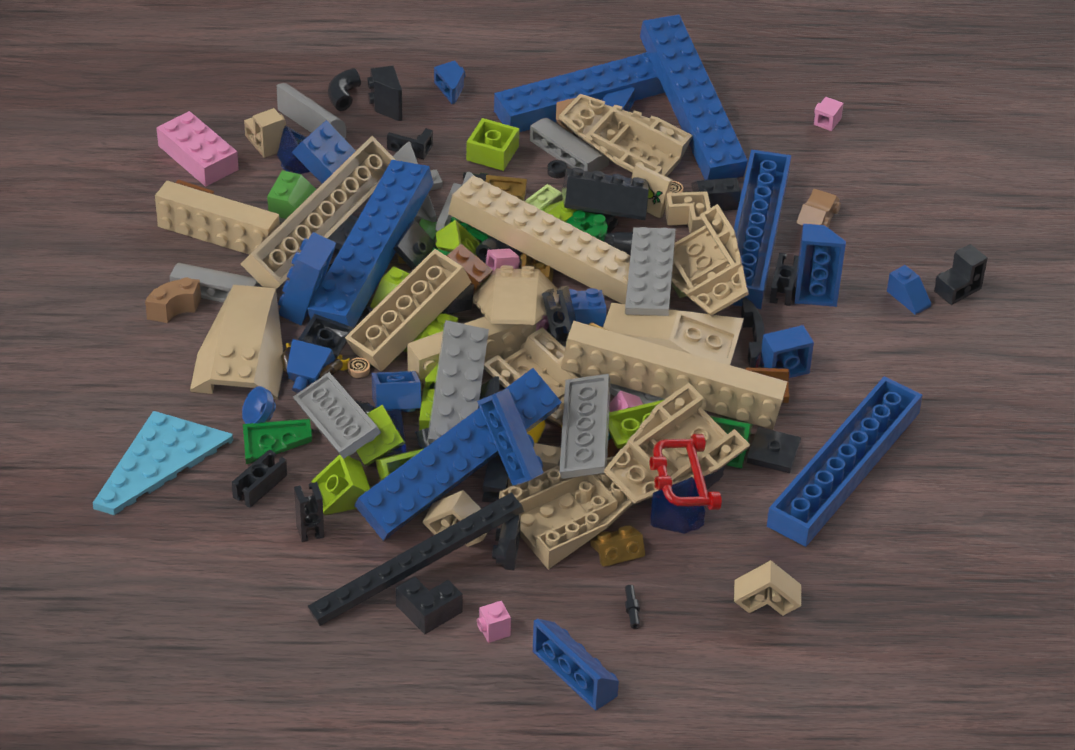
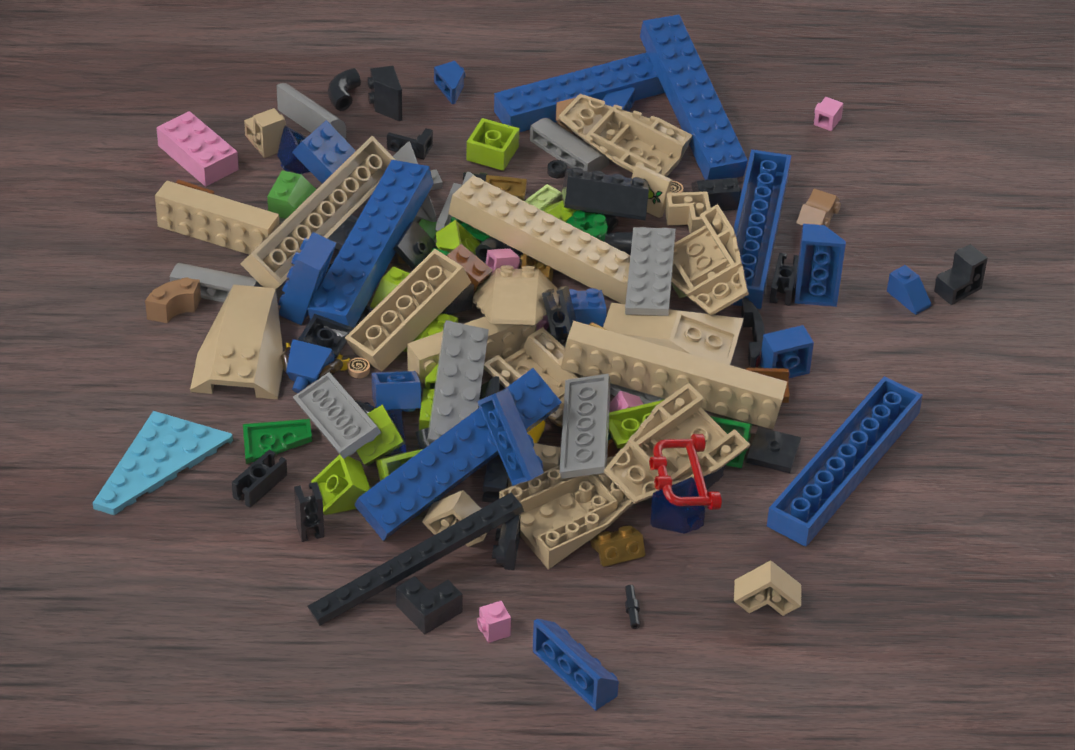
blue piece [242,386,276,424] -> none

